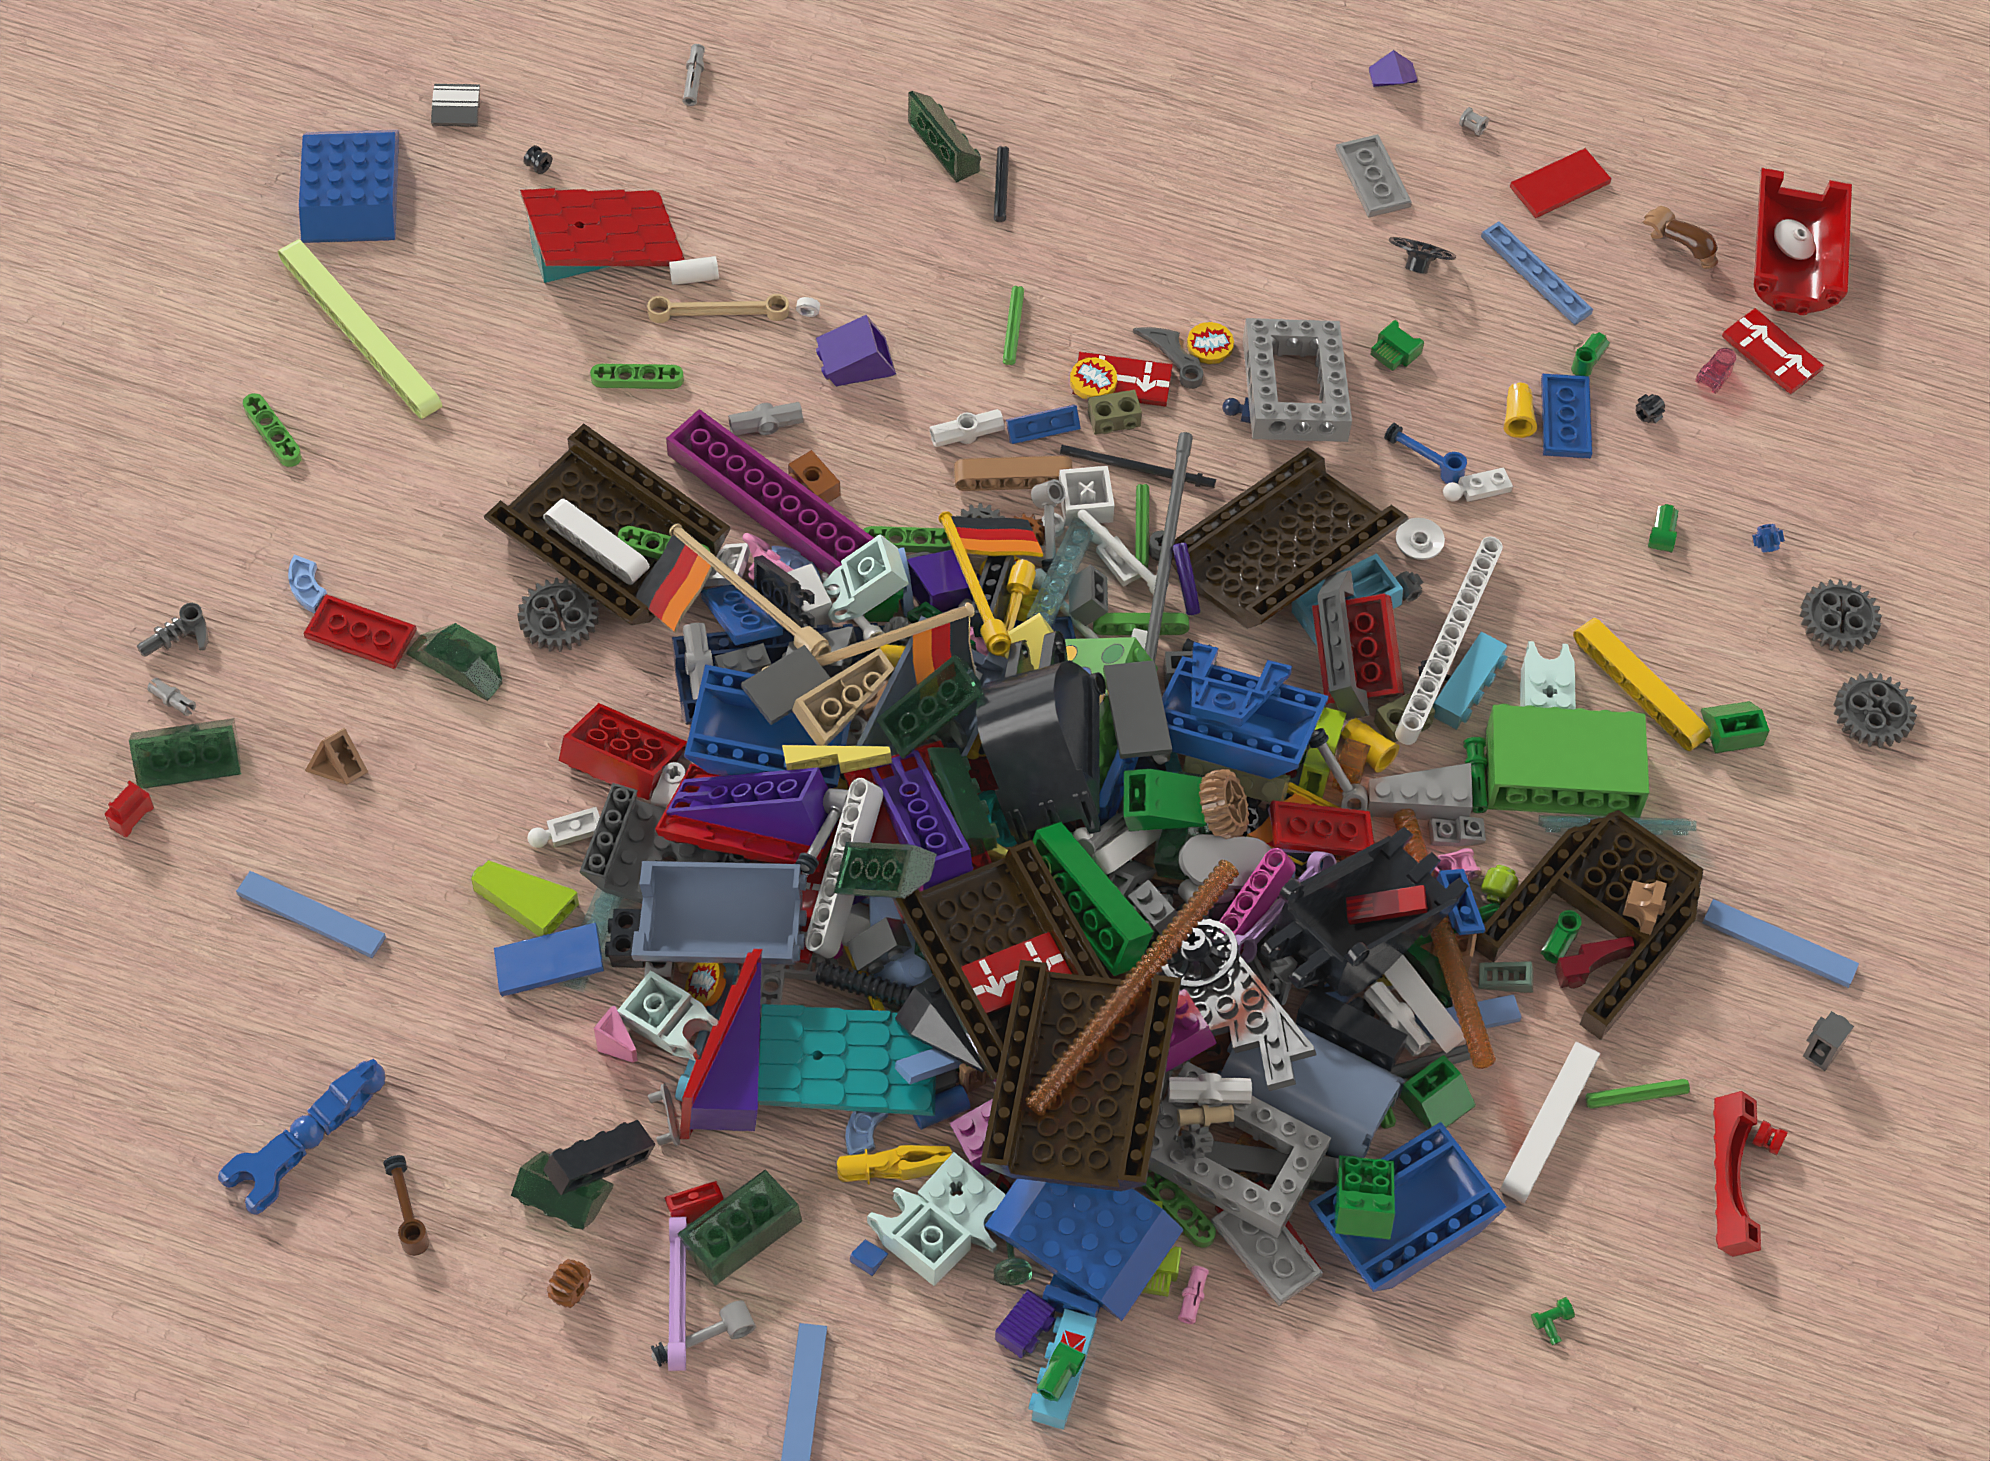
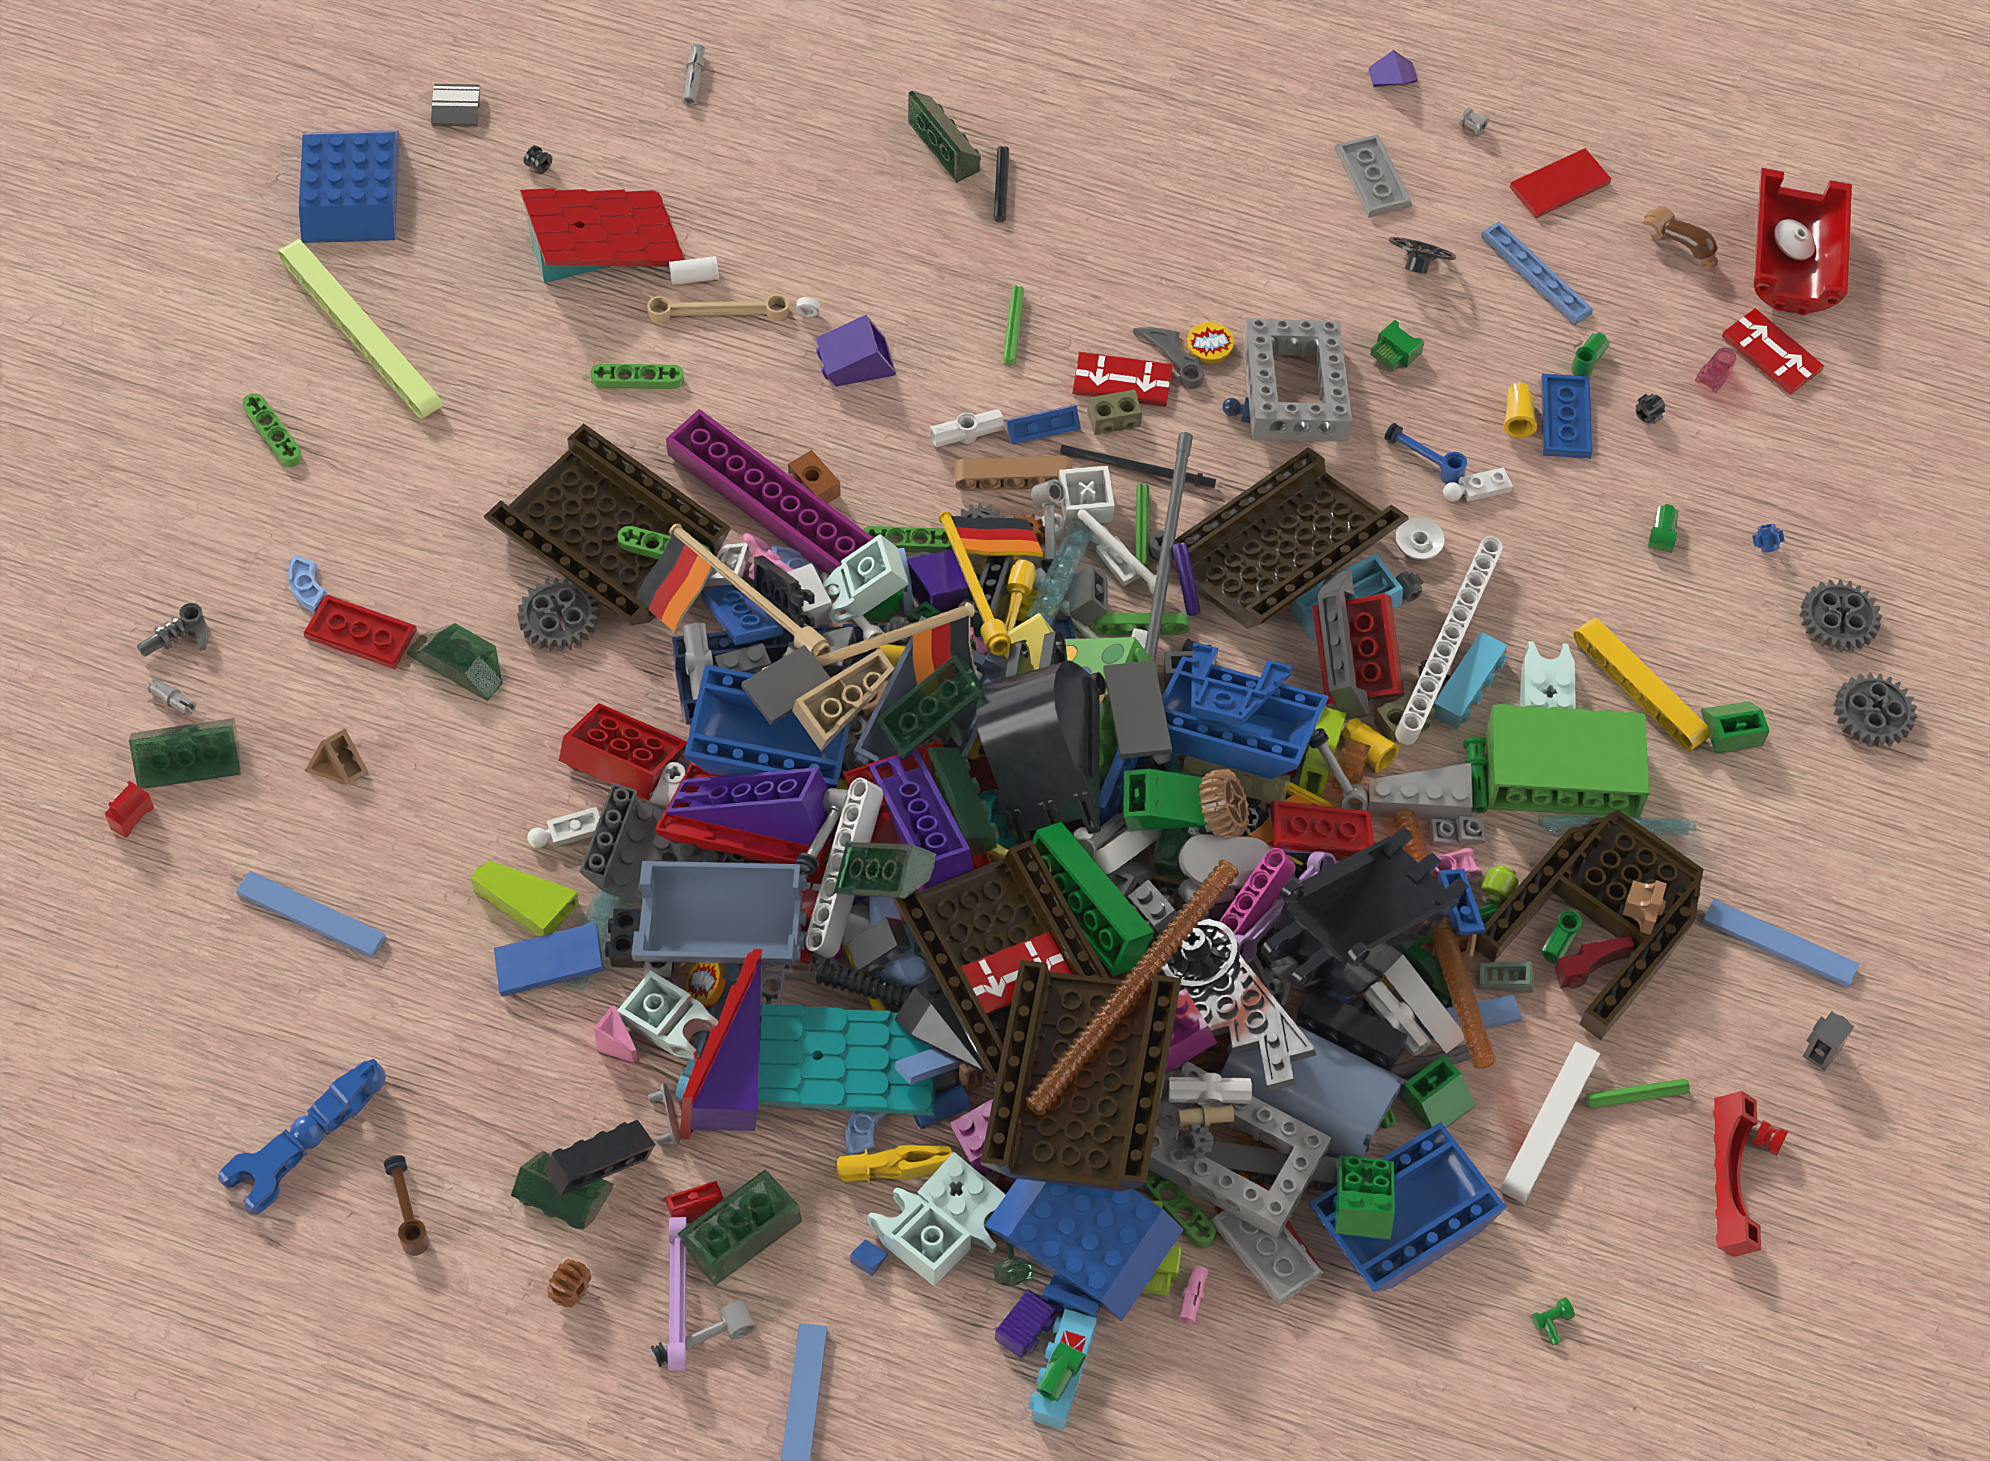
white beam [543,499,650,585] -> none
light grey piece [728,402,803,436] -> none
light yellow slope [782,745,892,773] -> none
tile [1070,358,1117,399] -> none
tile [1346,885,1428,925] -> none

